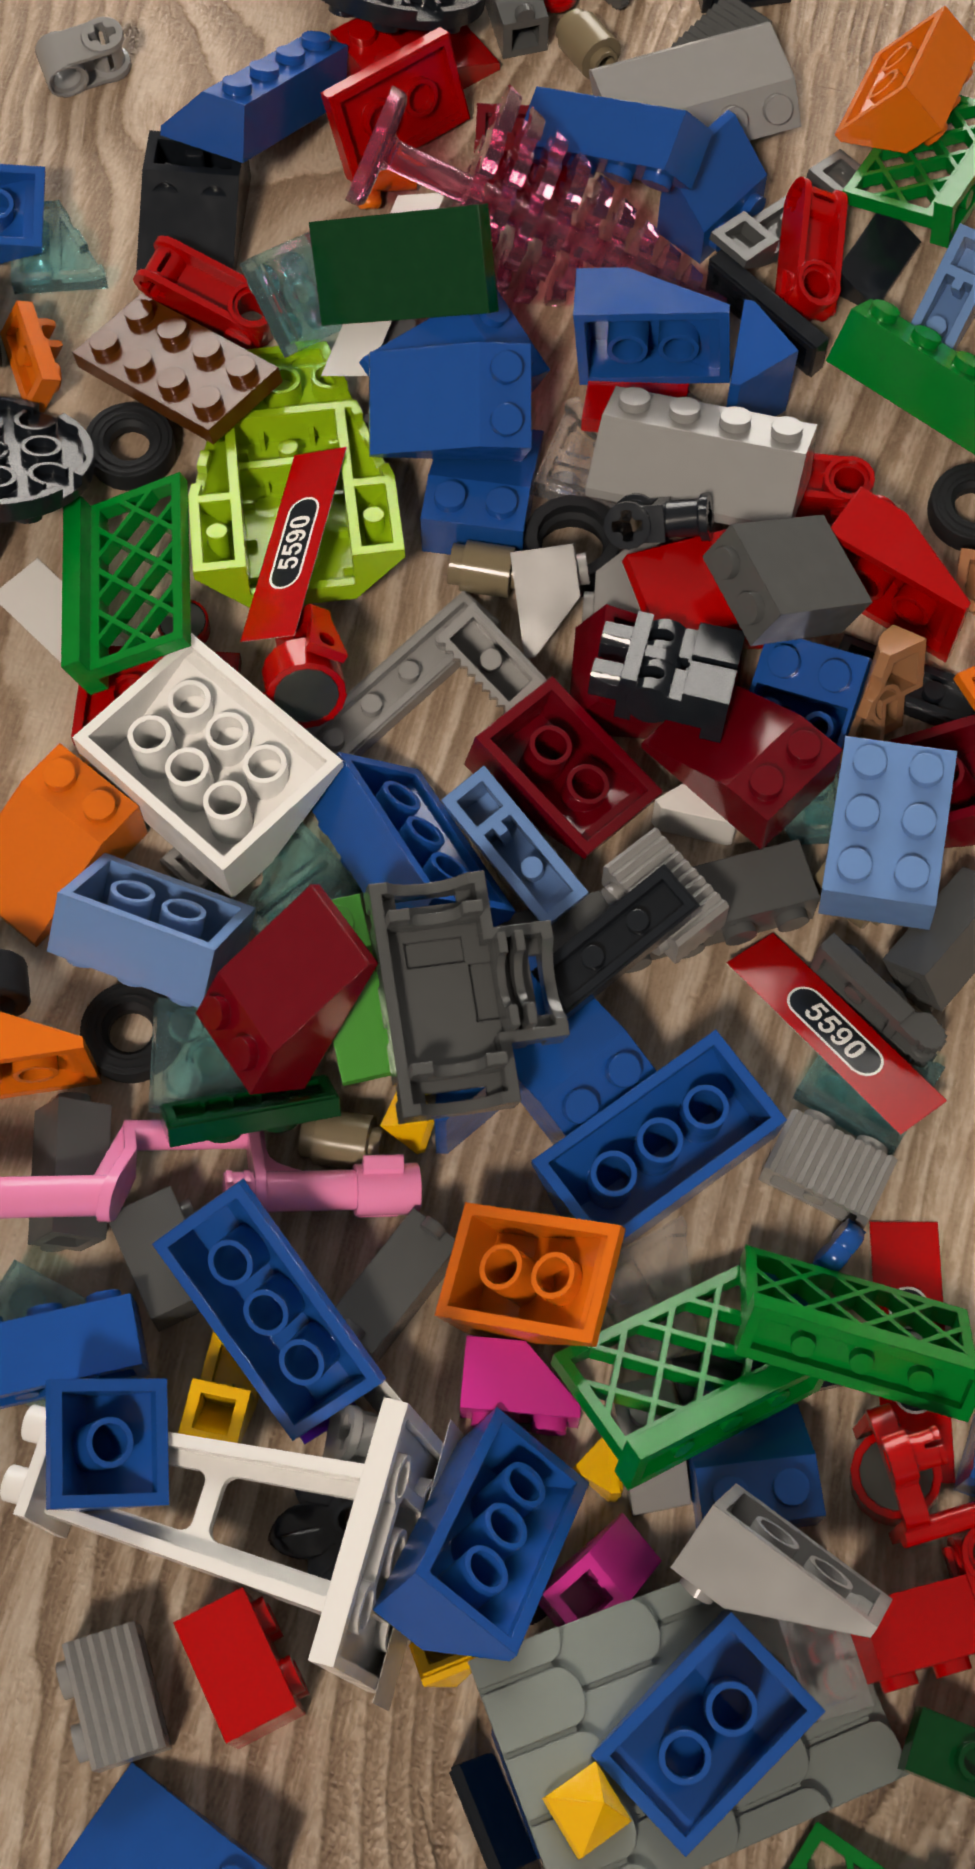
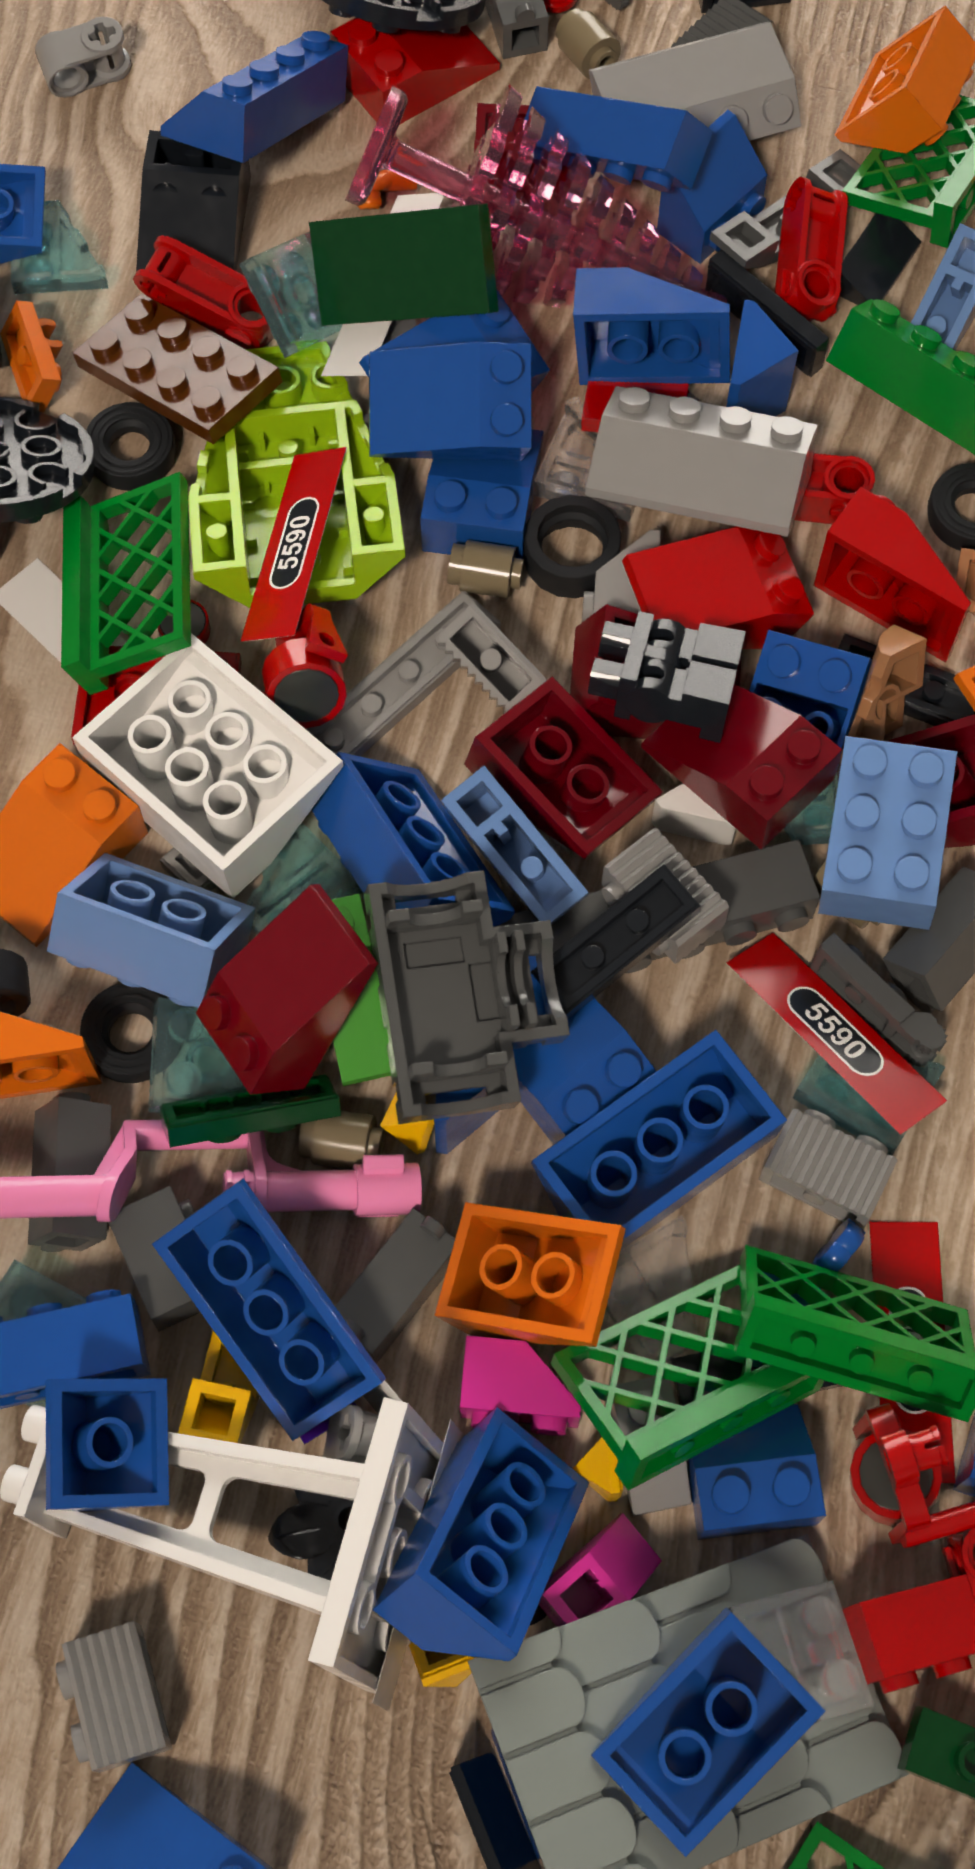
red brick [173,1587,310,1749] -> none
red tile [320,27,471,184] -> none
light grey slope [510,543,590,658] -> none
yellow slope [542,1761,632,1860] -> none
black connector [604,493,714,550] -> none
light grey slope [670,1483,893,1638] -> none
dark grey brick [702,515,873,646] -> none

